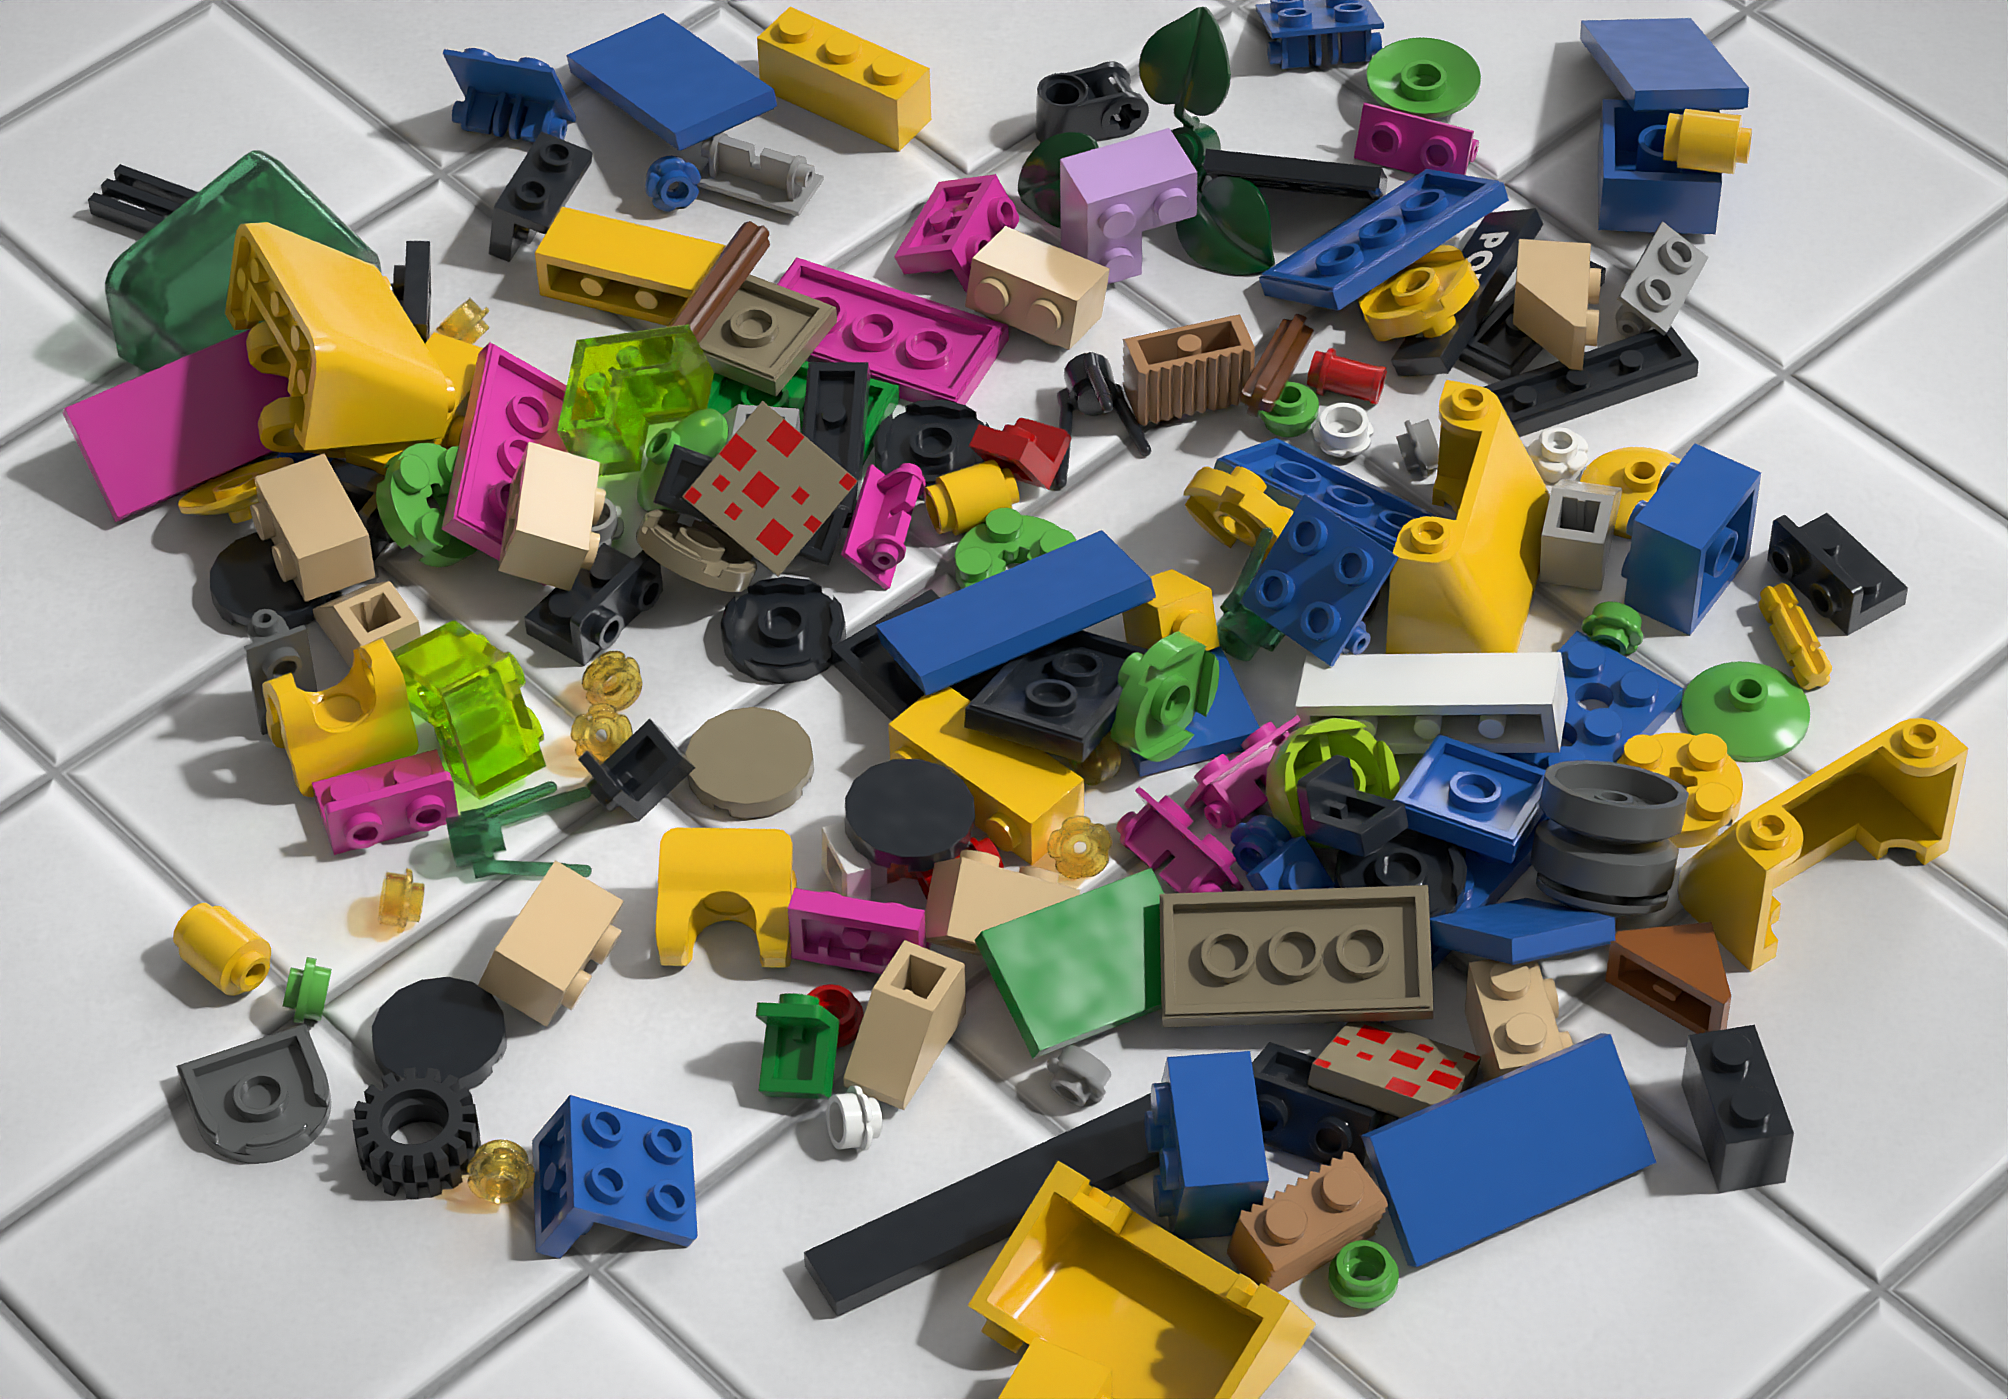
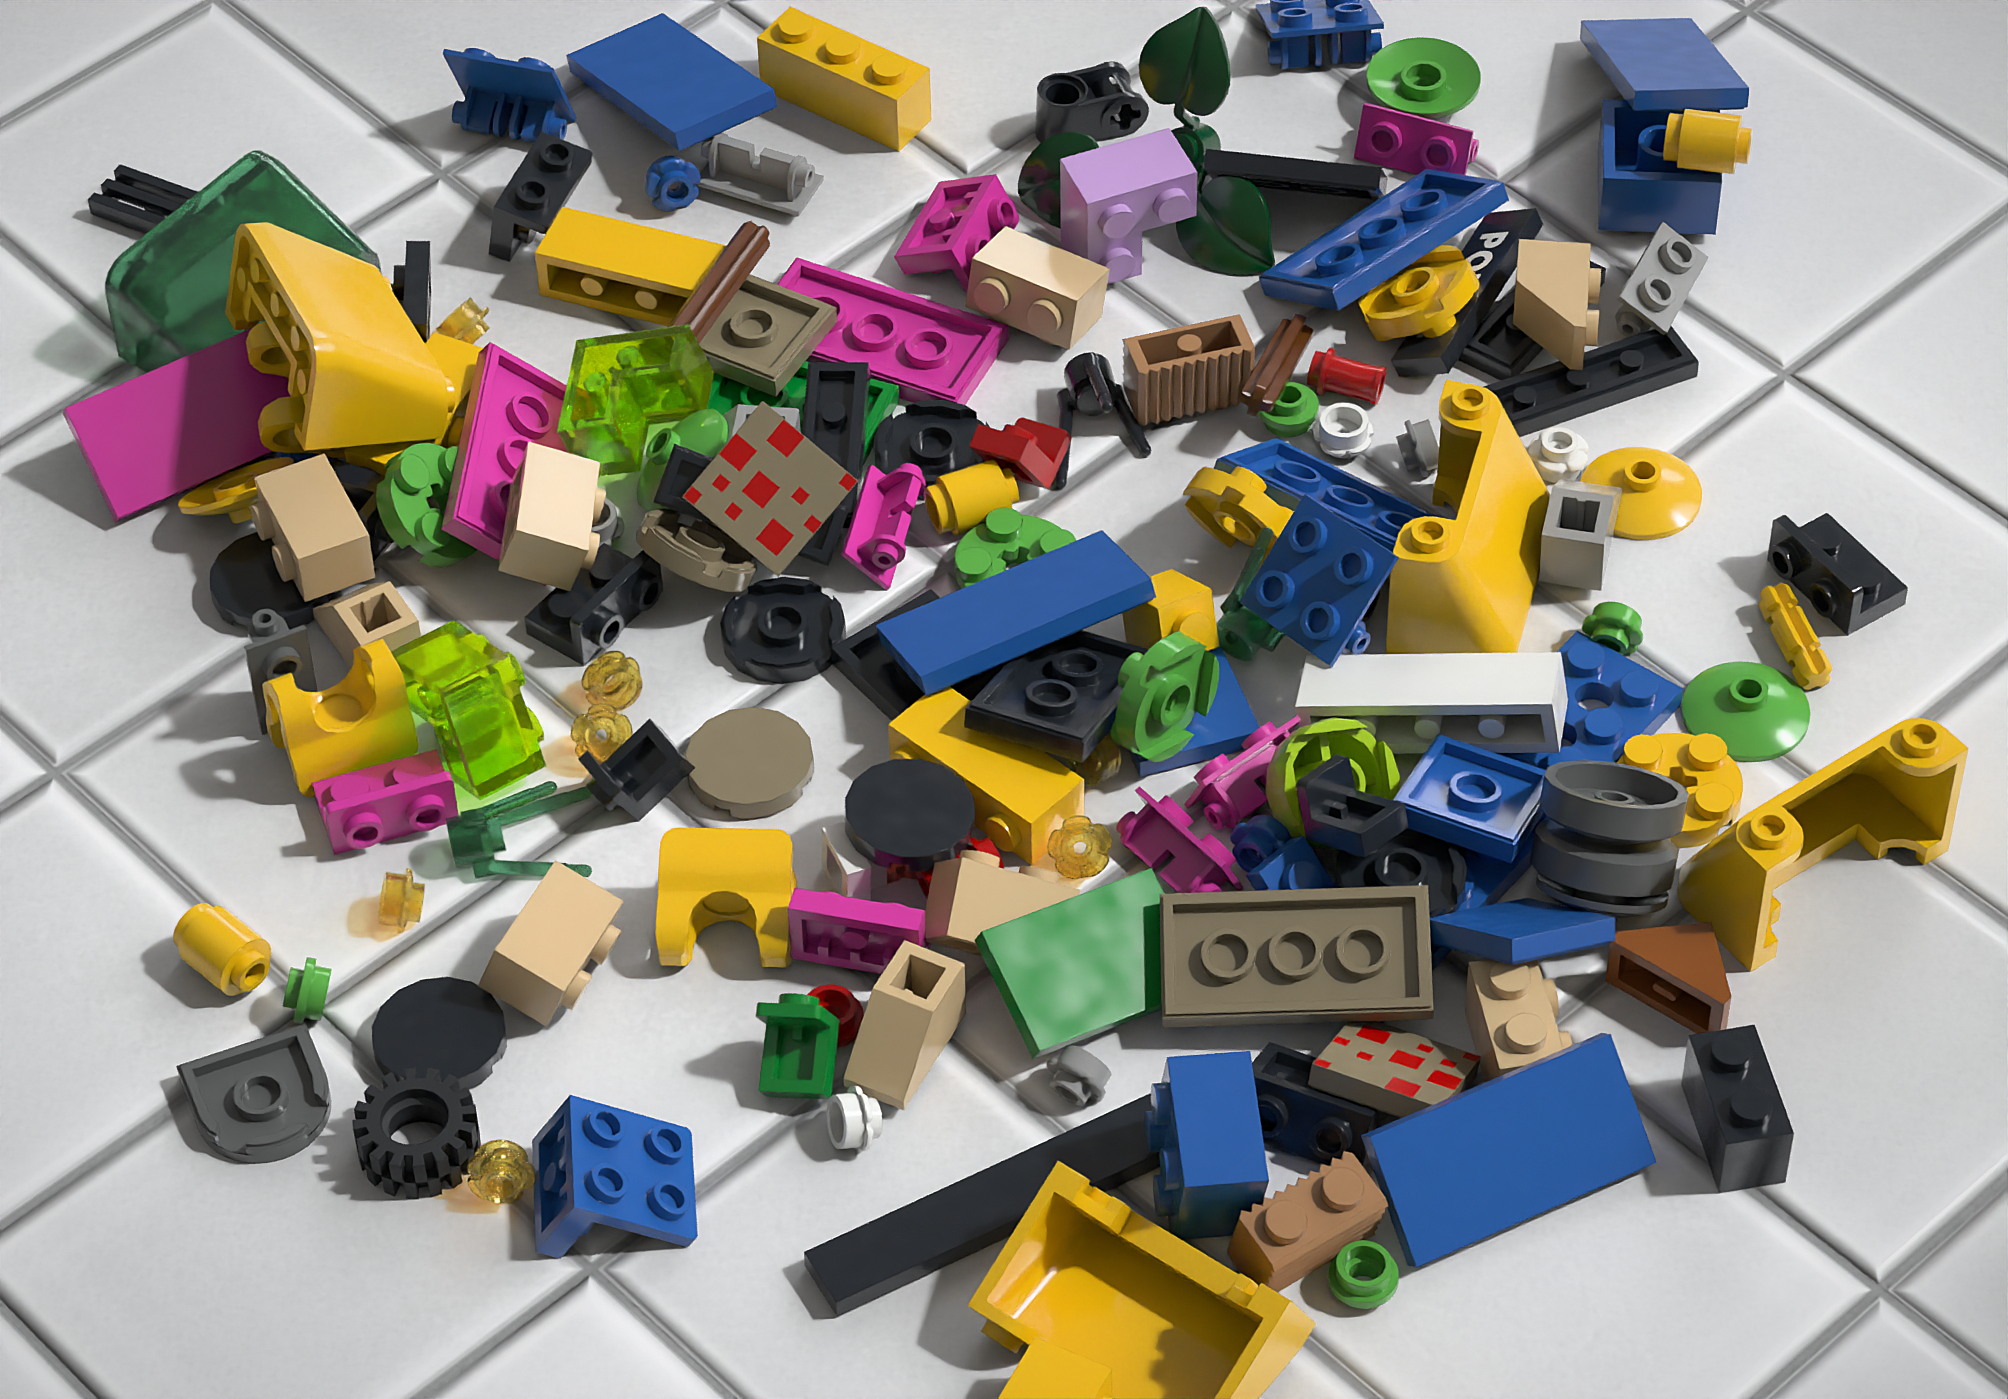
blue brick [1621,443,1762,636] -> none

